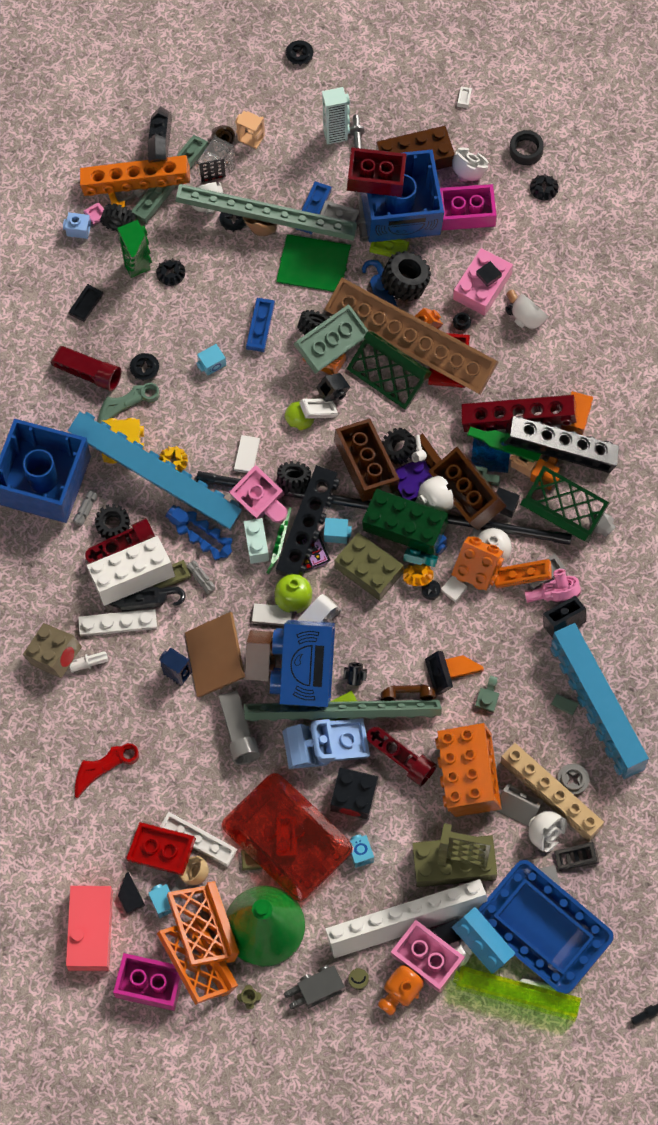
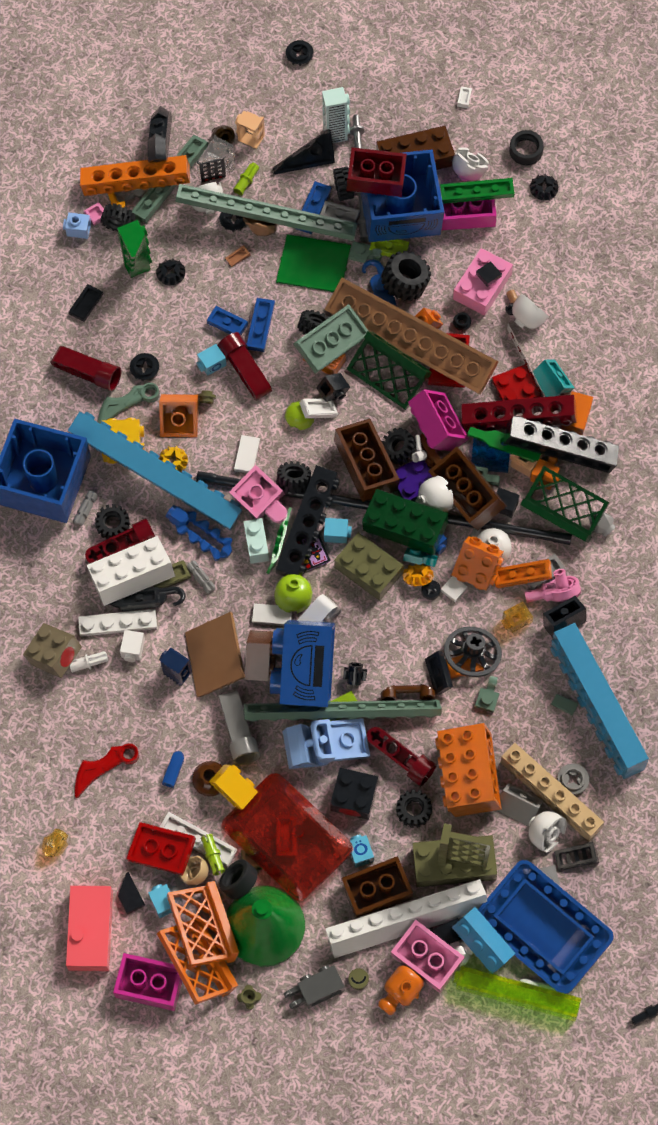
none -> clear yellow rock [42,829,68,858]
none -> white brick [120,630,145,662]
none -> orange slope [159,394,199,437]
none -> blue bar [162,751,184,788]
none -> reddish brown piece [192,761,222,797]
none -> olive plate [197,390,216,404]
none -> lime pin [200,834,225,876]
none -> blue plate [207,306,248,335]
none -> yellow brick [209,764,258,810]
none -> dark red beam [217,332,272,401]
none -> black tyre [219,859,258,900]
none -> nougat piece [225,245,251,267]
none -> lime axle [233,162,259,196]
none -> black wing [272,129,335,175]
none -> black tyre [333,166,354,201]
none -> reddish brown brick [341,856,413,919]
none -> sand green plate [348,241,382,263]
none -> black tyre [396,789,432,828]
none -> dark pink brick [408,389,469,451]
none -> green plate [440,178,515,204]
none -> black wheel [444,627,502,677]
none -> red plate [491,364,541,400]
none -> clear yellow brick [501,601,533,633]
none -> white sticker [507,324,545,397]
none -> teal panel [533,359,574,397]

